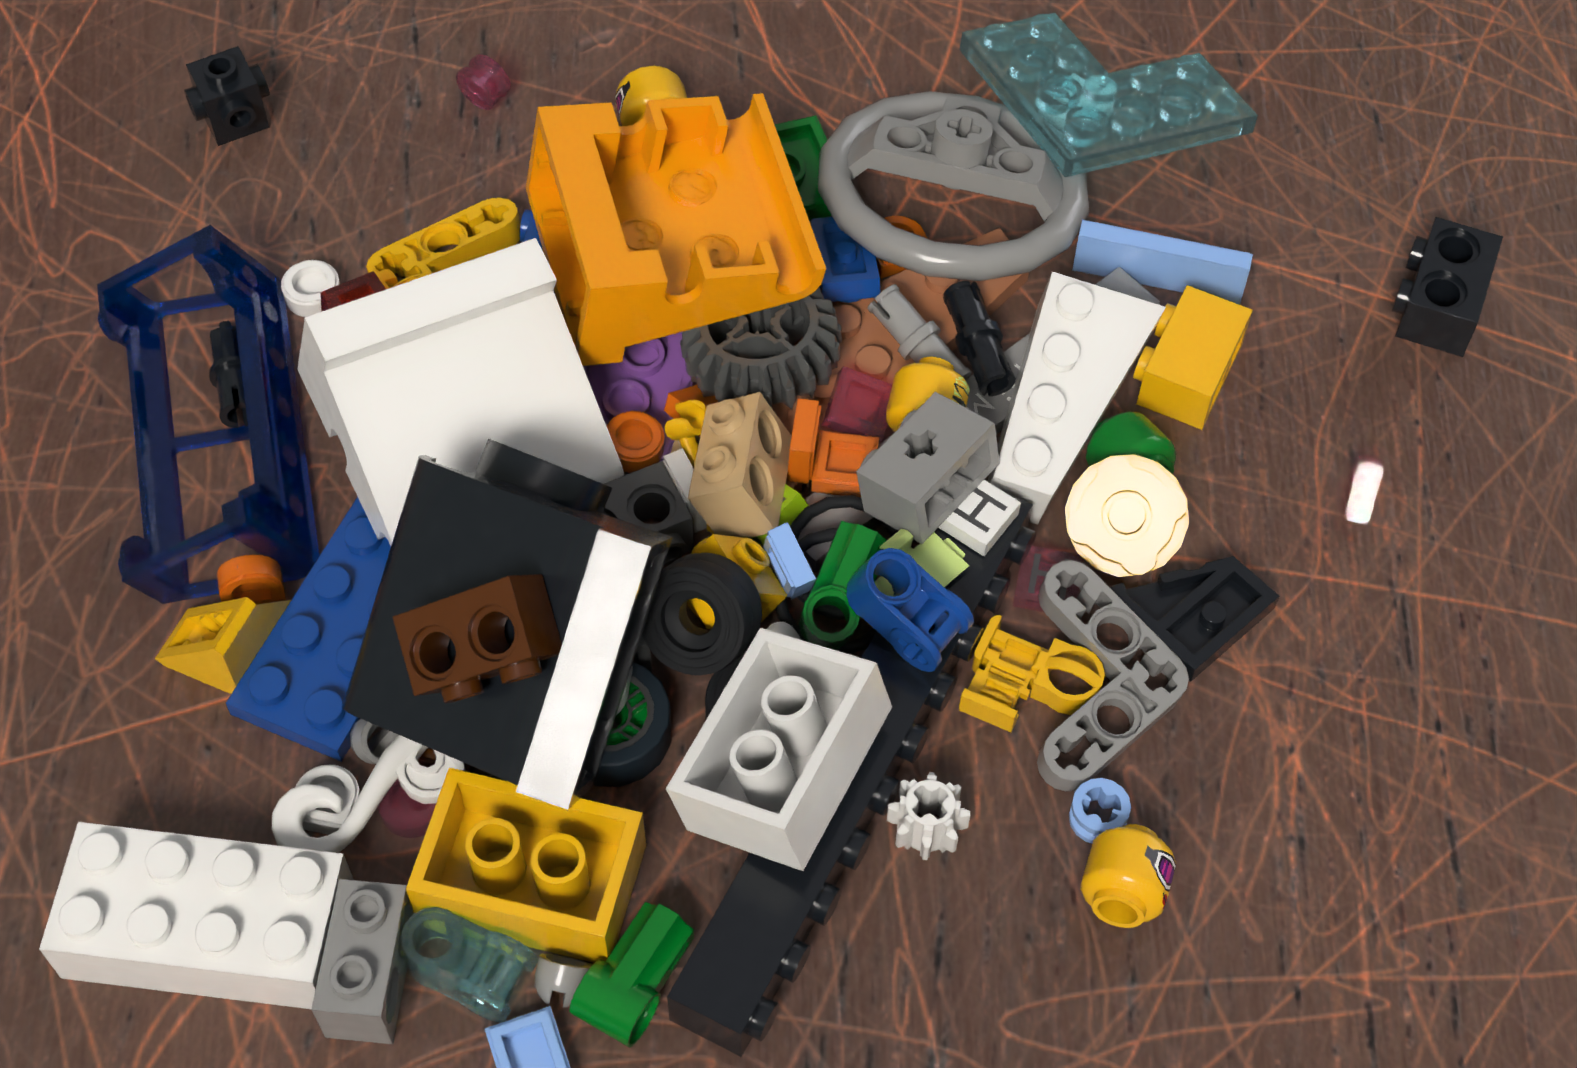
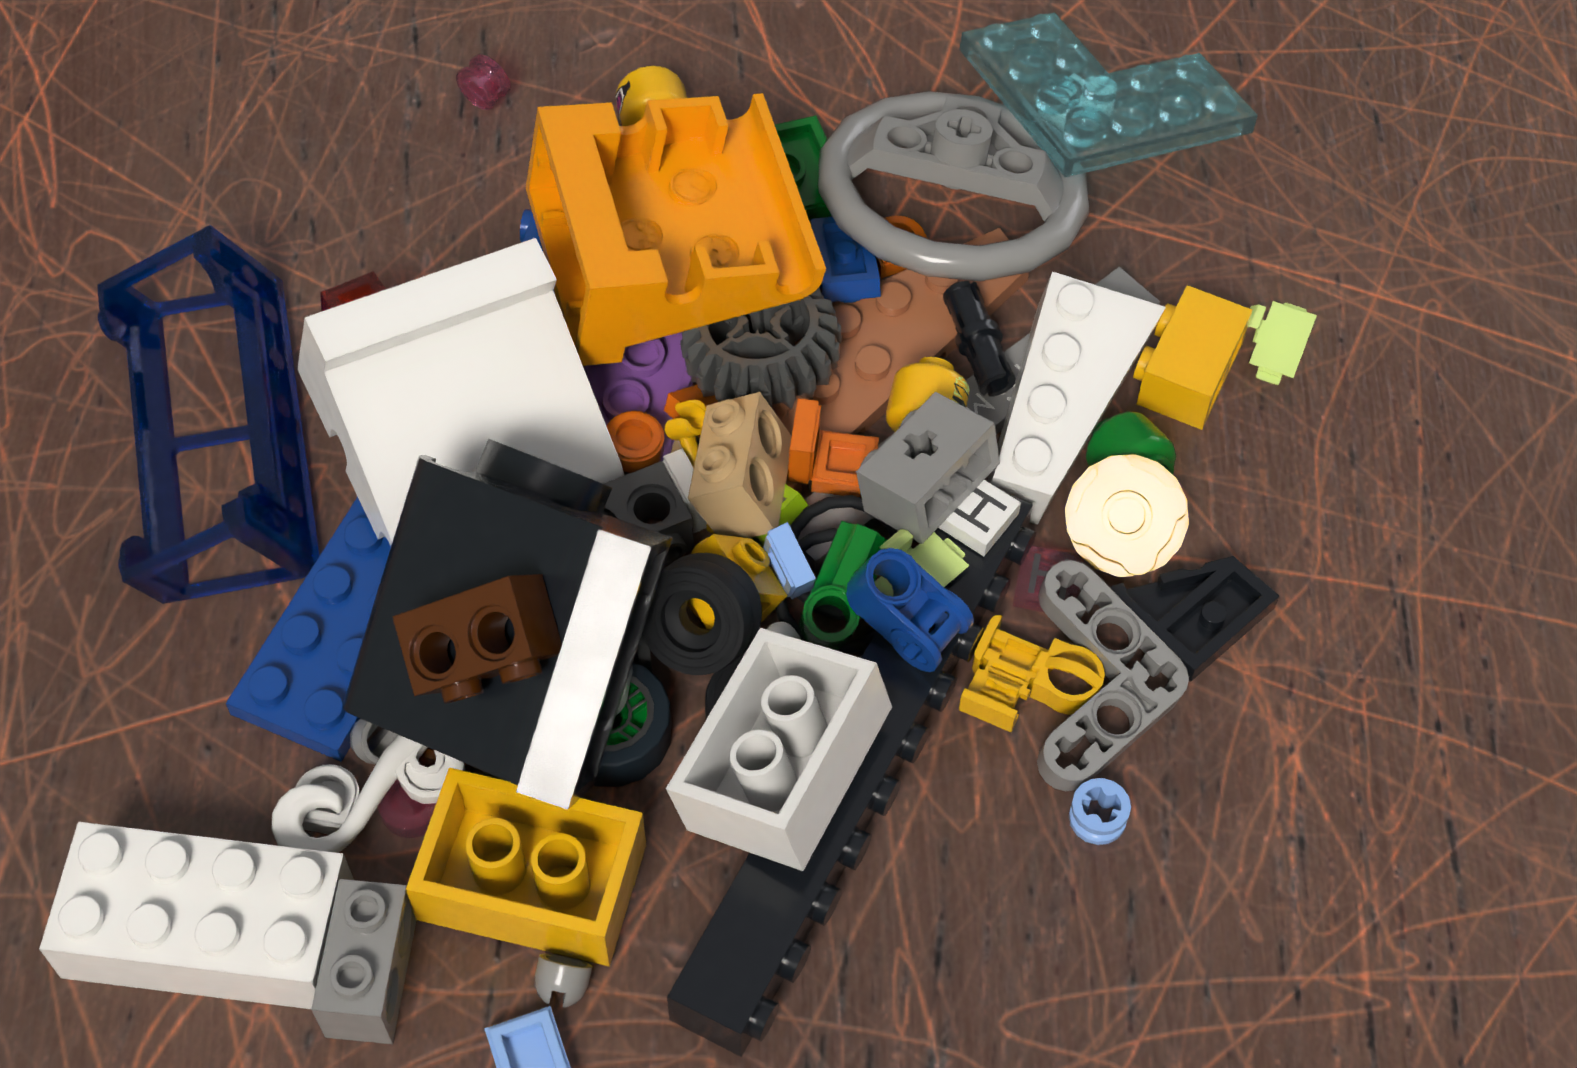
yellow slope [155,597,291,694] -> none
black brick [184,46,270,146] -> none
black axle [209,321,259,428] -> none
orange tile [217,555,286,604] -> none
white tile [281,260,342,317] -> none
yellow beam [366,198,521,293] -> none
clear light blue piece [401,907,538,1023] -> none
green piece [569,902,694,1048] -> none
clear pink tile [822,366,892,443] -> none
light grey pin [867,284,972,379] -> none
white gear [887,772,971,860] -> none
light blue tile [1072,220,1253,304] -> none
yellow head [1080,824,1176,928] -> none
tile [1344,454,1384,525] -> none
black brick [1392,217,1503,357] -> none
none -> yellowish green piece [1248,301,1317,385]

